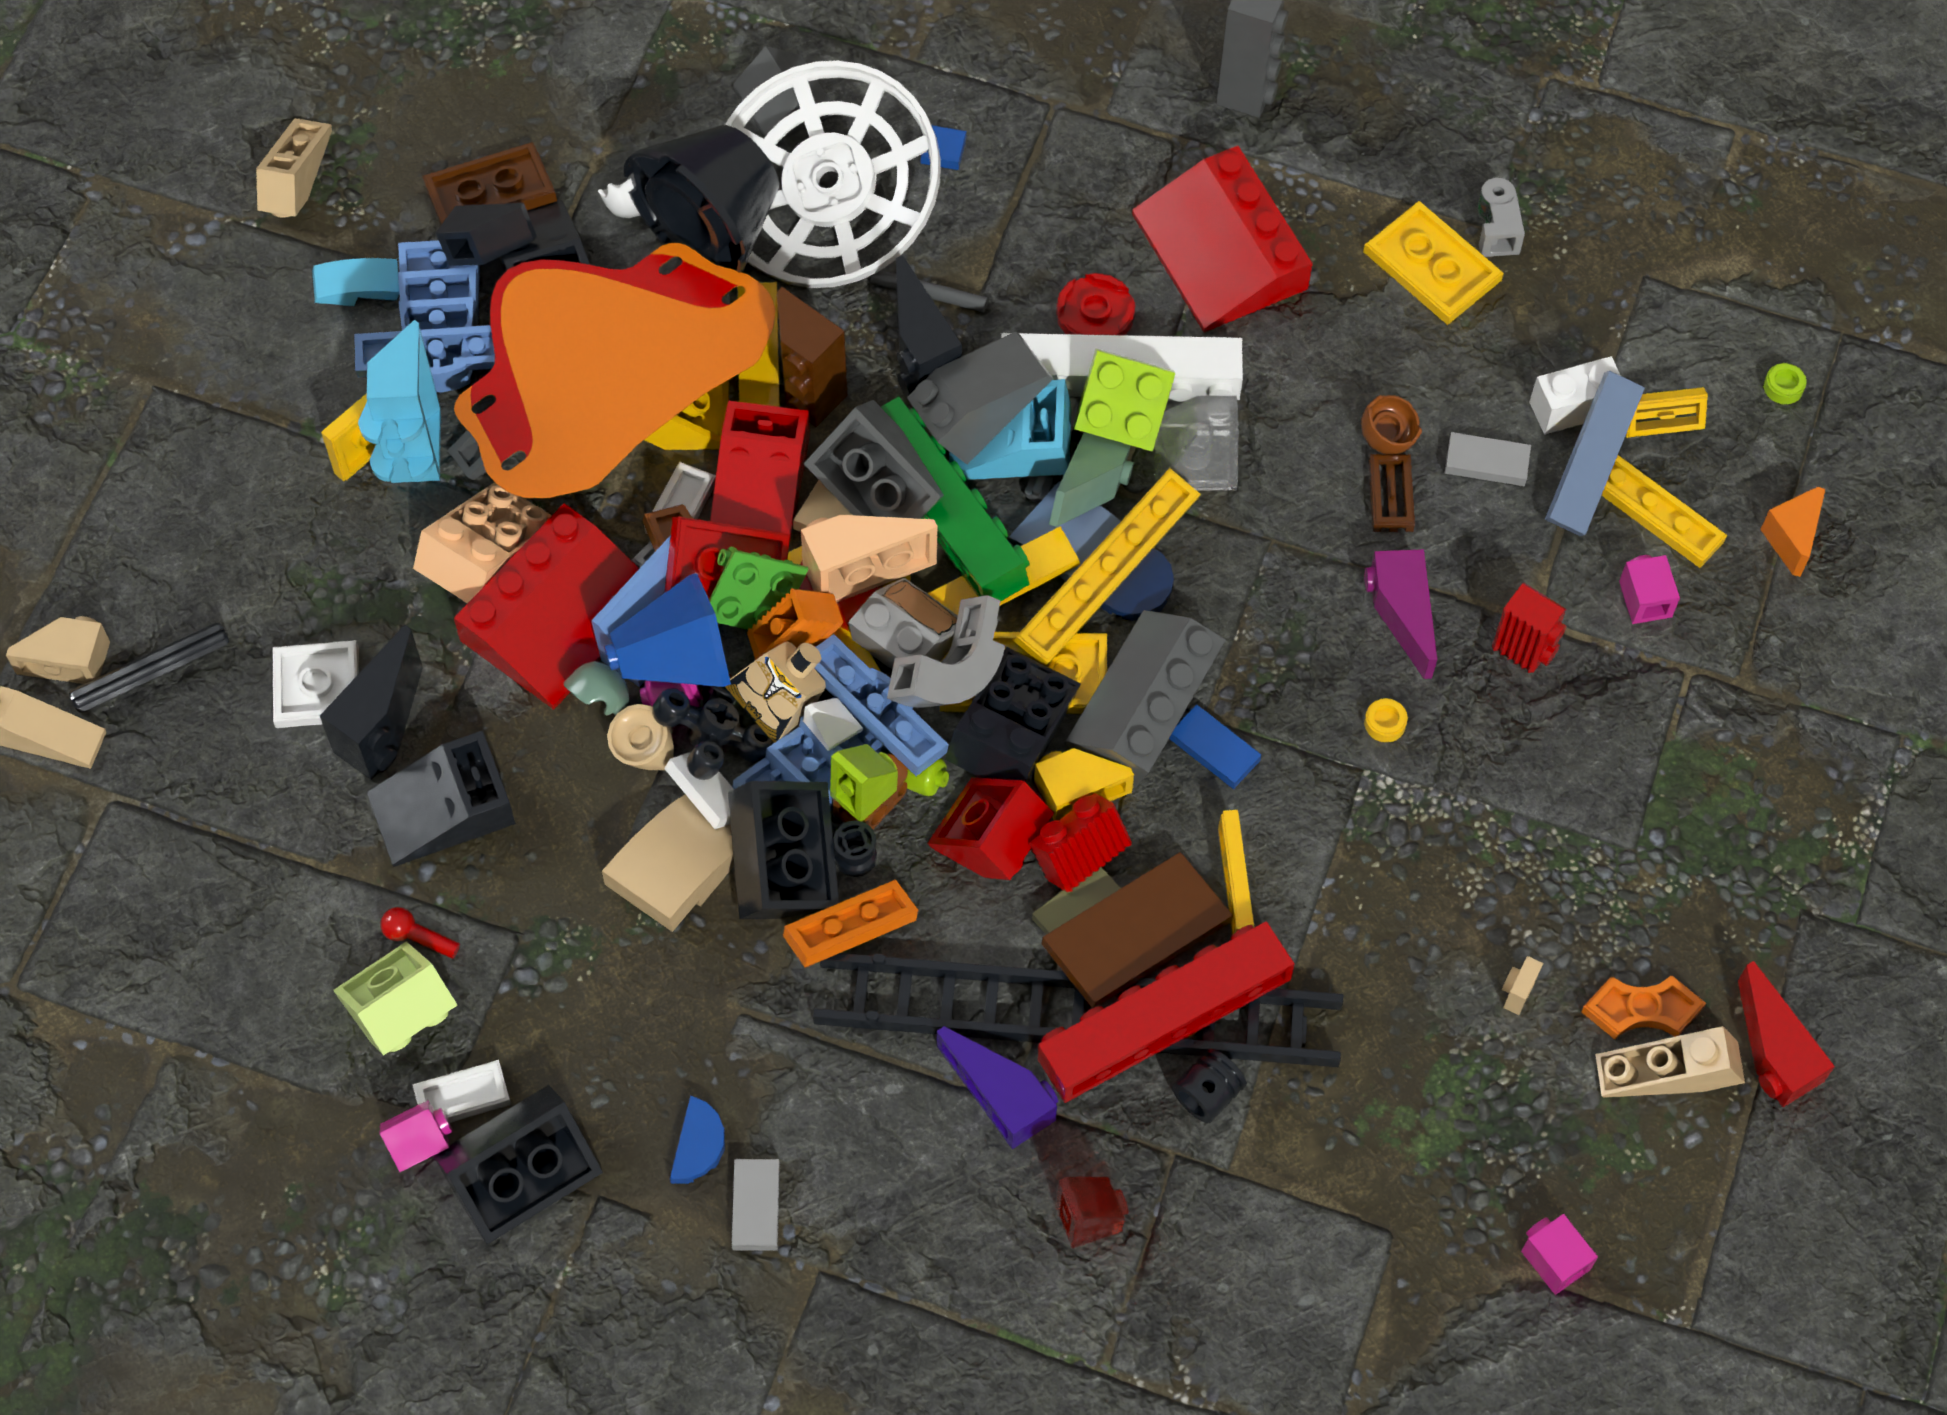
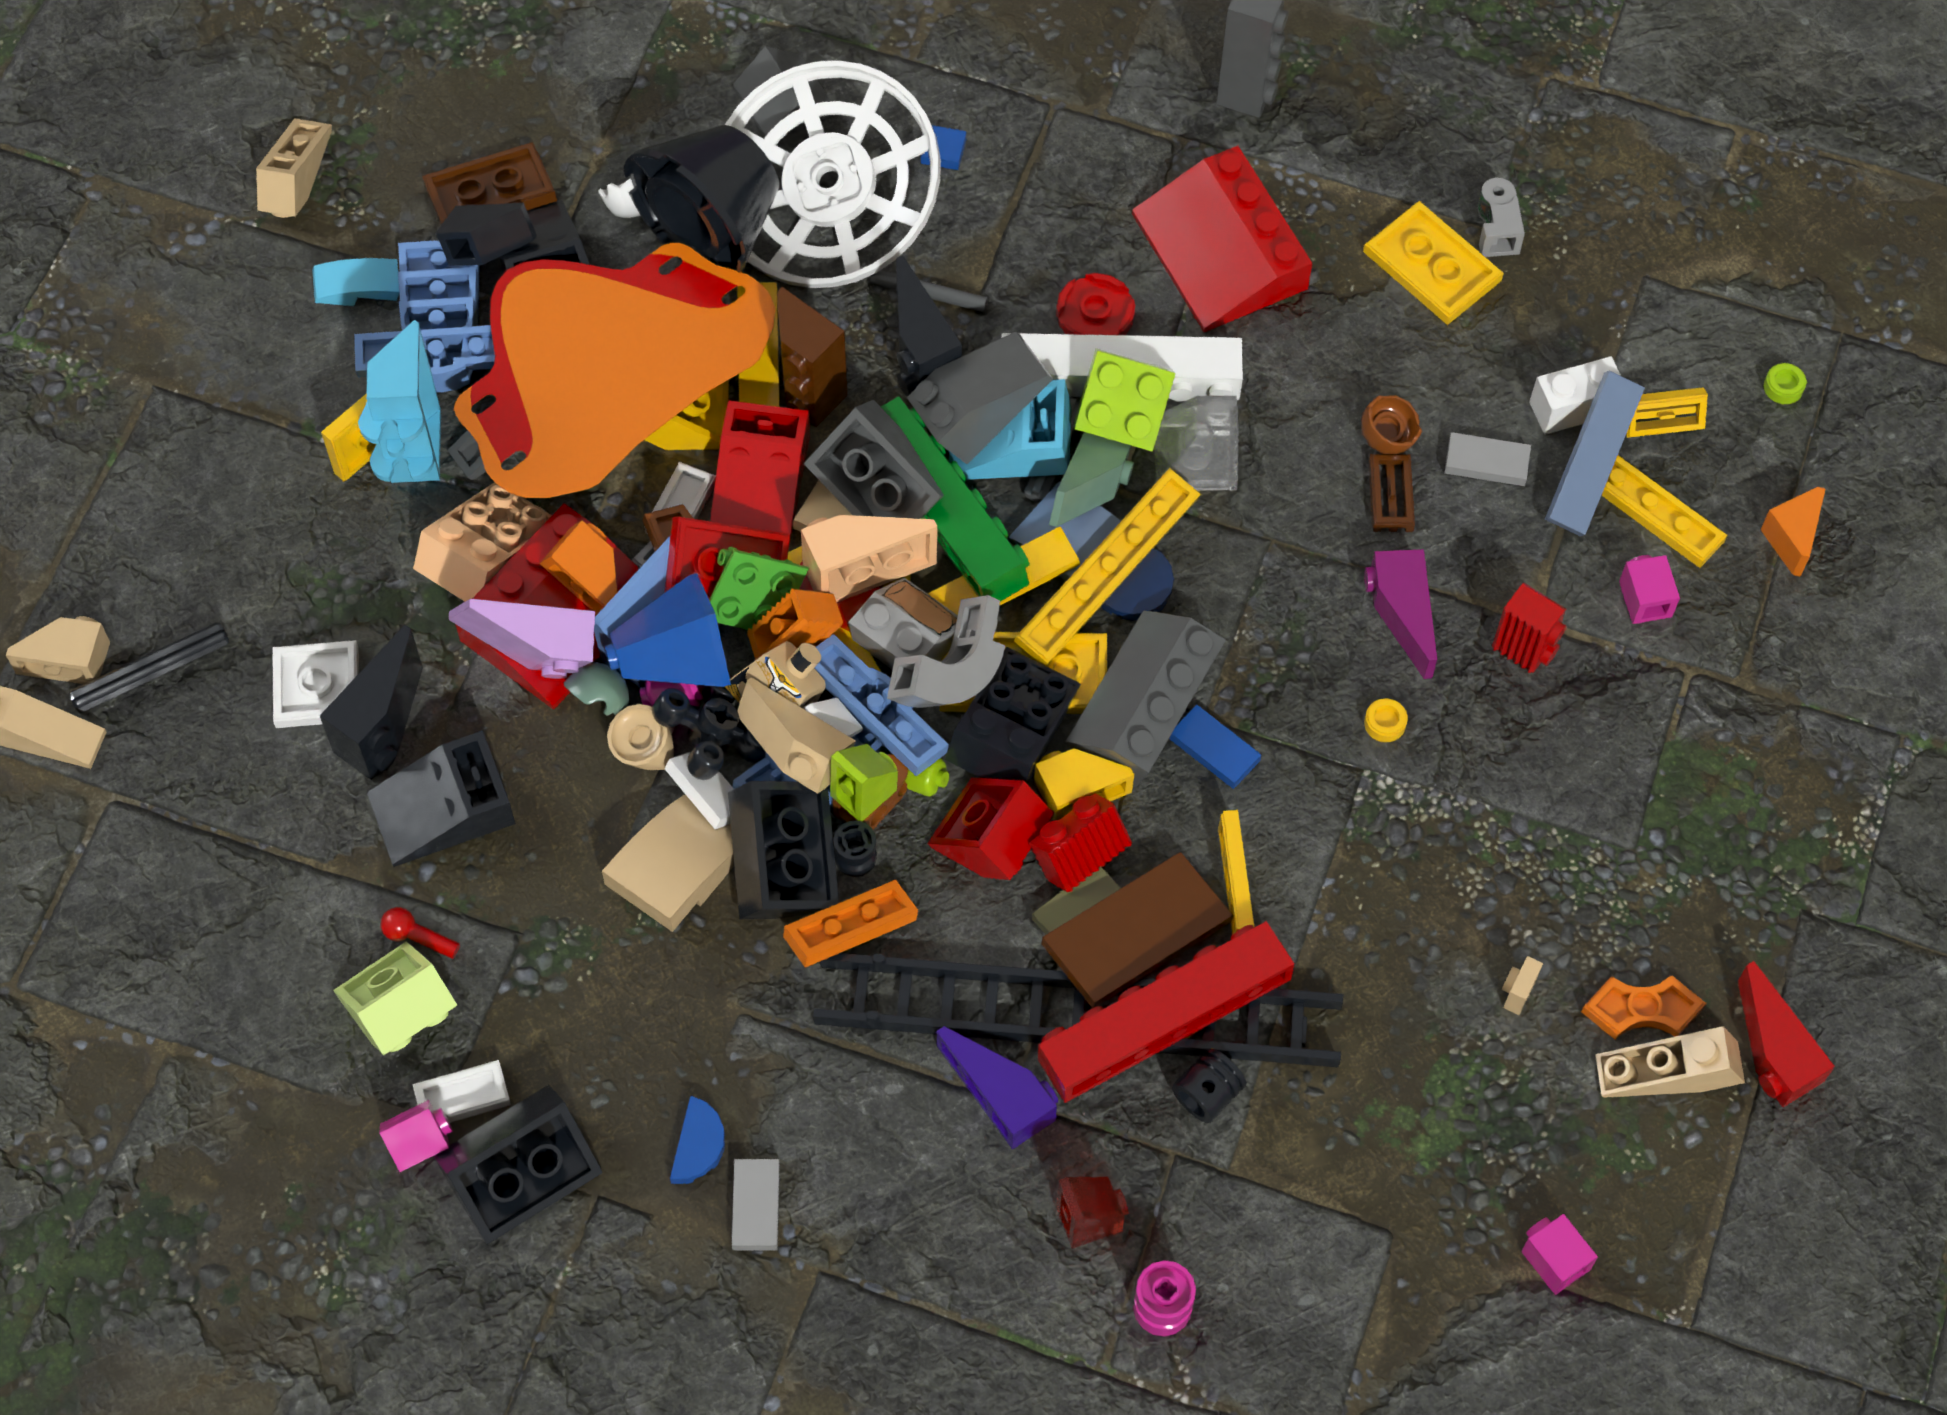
none -> lavender slope [449,599,595,679]
none -> orange slope [540,521,617,615]
none -> tan slope [737,678,856,794]
none -> dark pink wheel [1133,1260,1196,1336]

